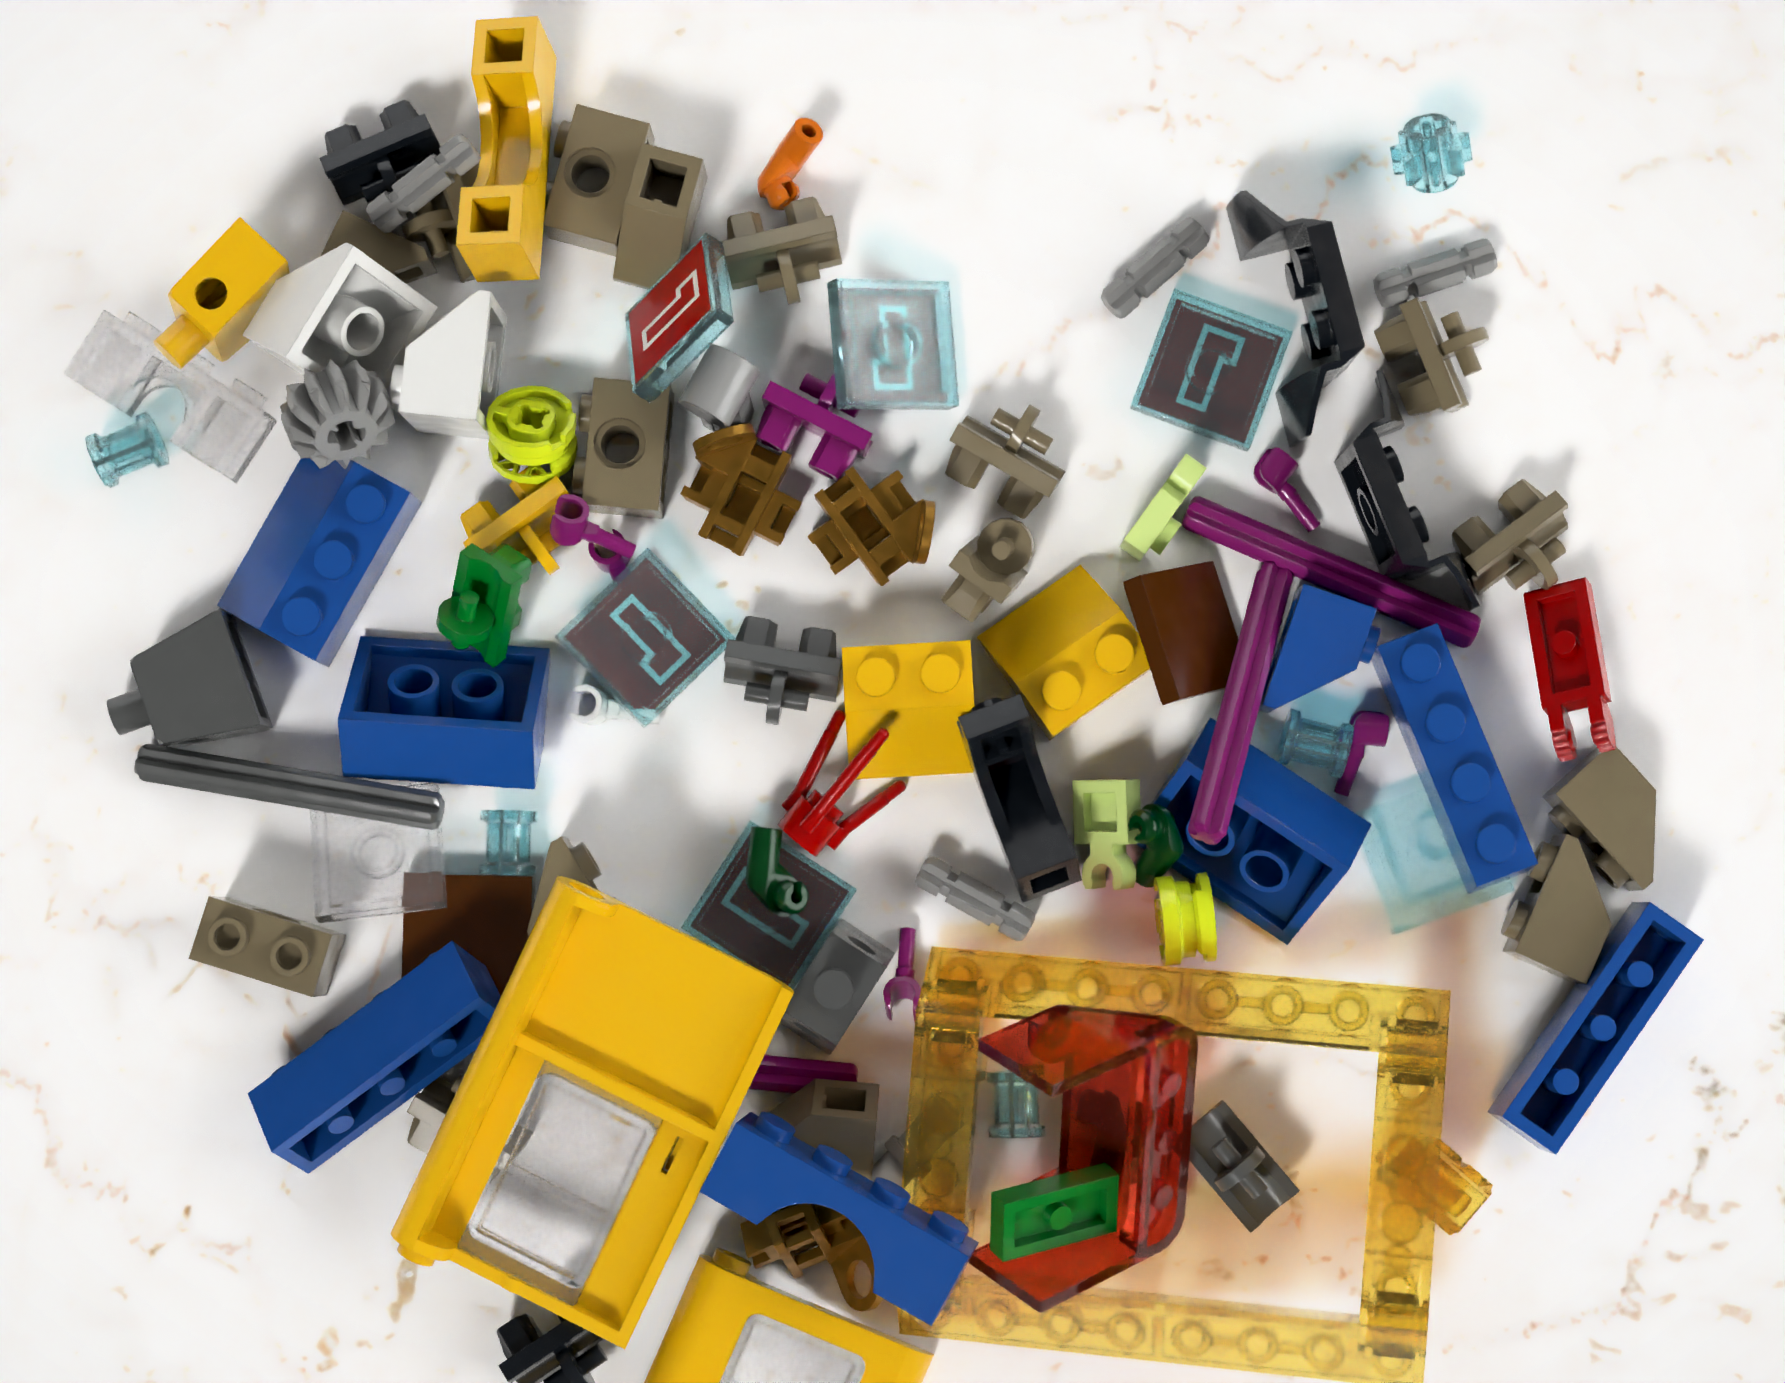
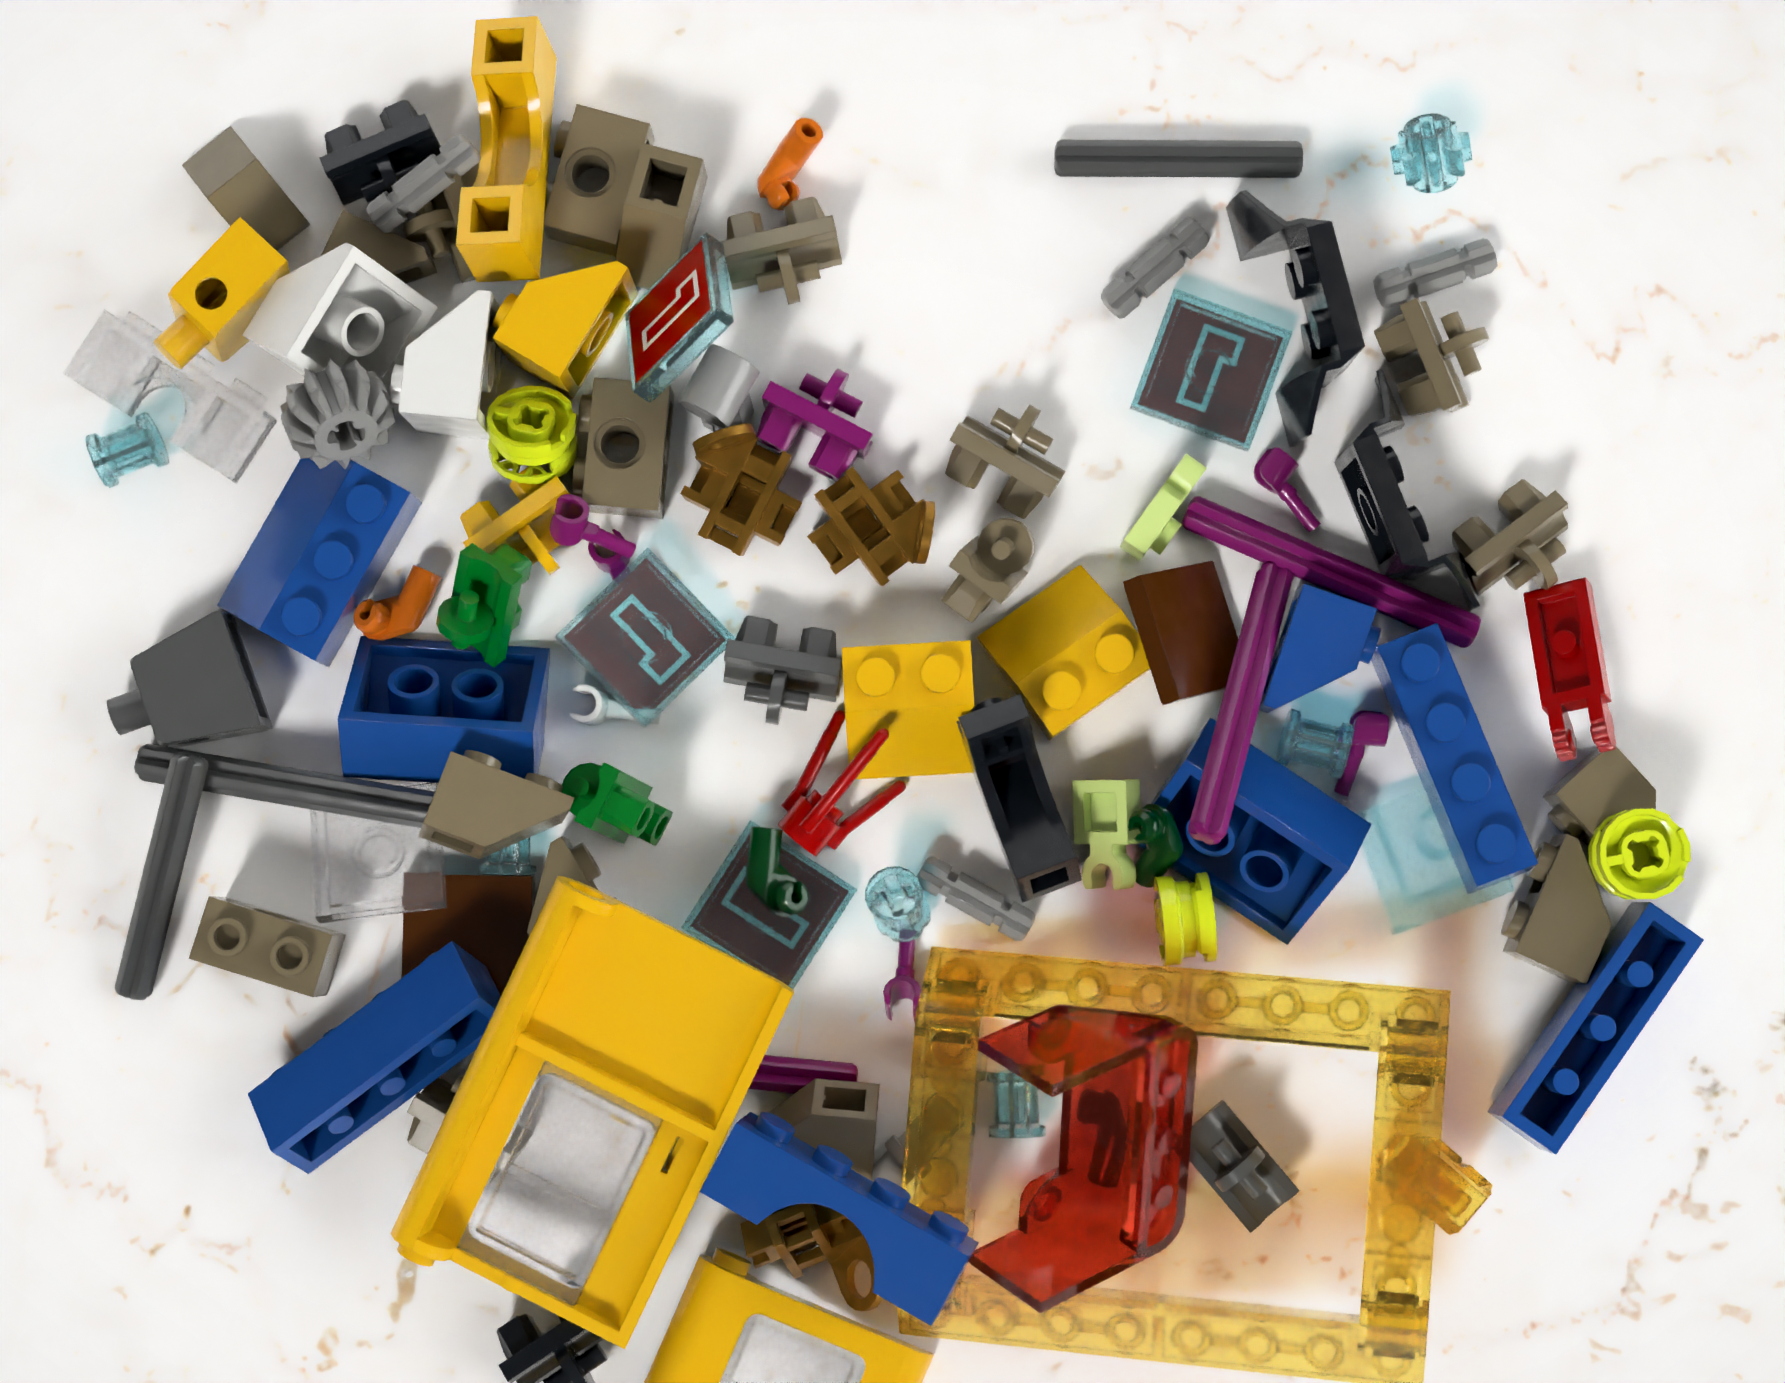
dark grey torso [780,919,895,1055] -> none
clear light blue tile [827,278,959,410] -> none
green plate [990,1163,1119,1262] -> none
none -> dark grey axle [114,752,209,1000]
none -> dark tan slope [182,126,311,251]
none -> orange arm [353,565,442,641]
none -> dark tan slope [418,750,574,859]
none -> yellow slope [492,261,639,399]
none -> green hips [561,762,673,846]
none -> clear light blue bush [865,866,931,942]
none -> dark grey axle [1054,139,1303,178]
none -> neon yellow wheel [1588,808,1691,900]

